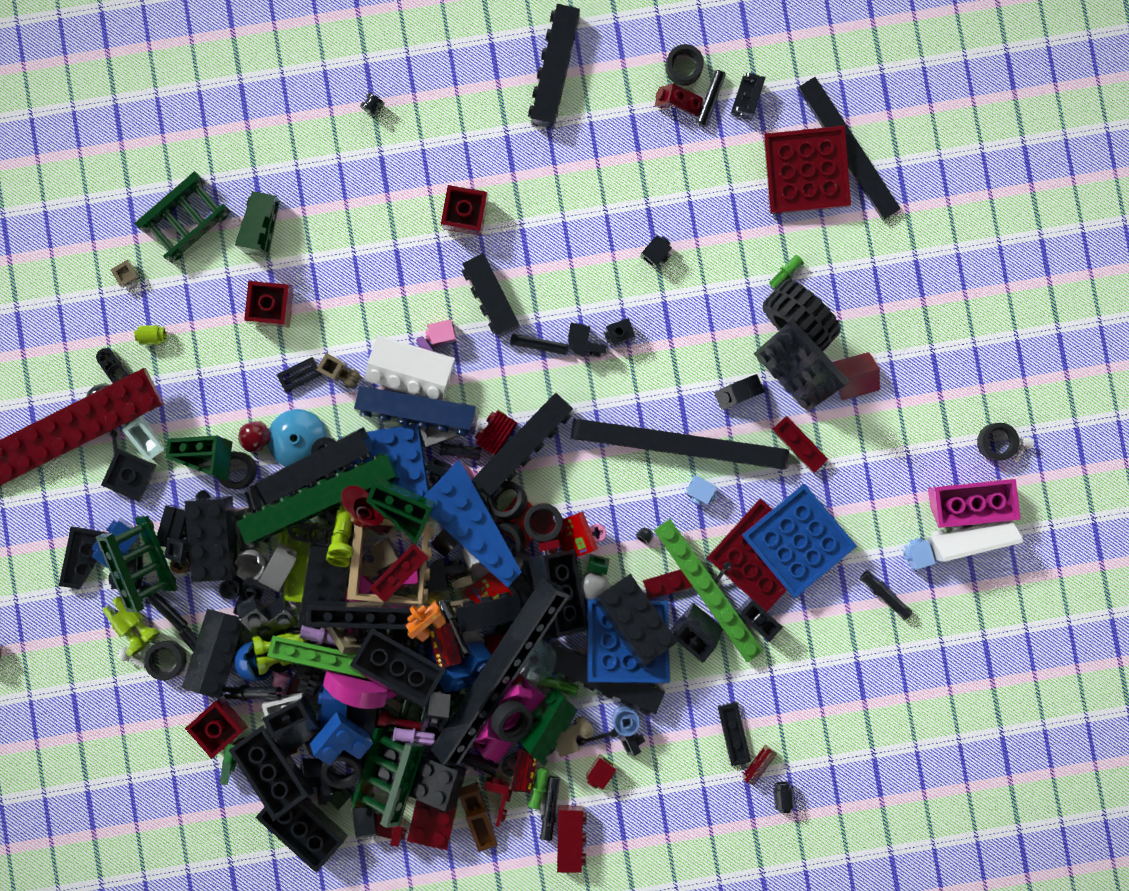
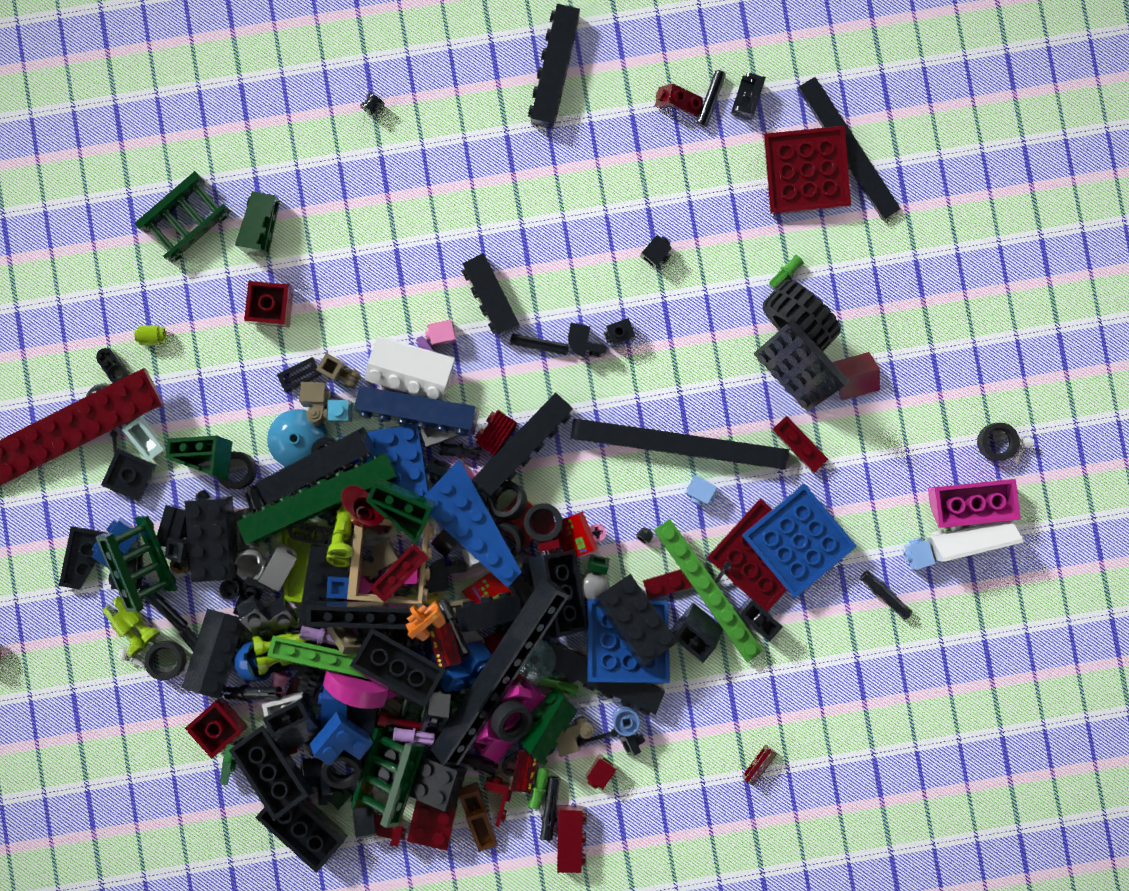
dark tan plate [110,260,140,288] -> none
dark red hair [238,421,270,453] -> none
dark red brick [441,185,489,236] -> none
dark tan plate [451,570,473,590] -> none
black tyre [665,44,704,86] -> none
black brick [714,374,765,410] -> none
black tile [717,701,751,767] -> none
black brick [773,781,795,814] -> none
none -> dark tan brick [299,382,331,426]
none -> blue plate [326,576,349,599]
none -> medium azure brick [328,400,352,422]

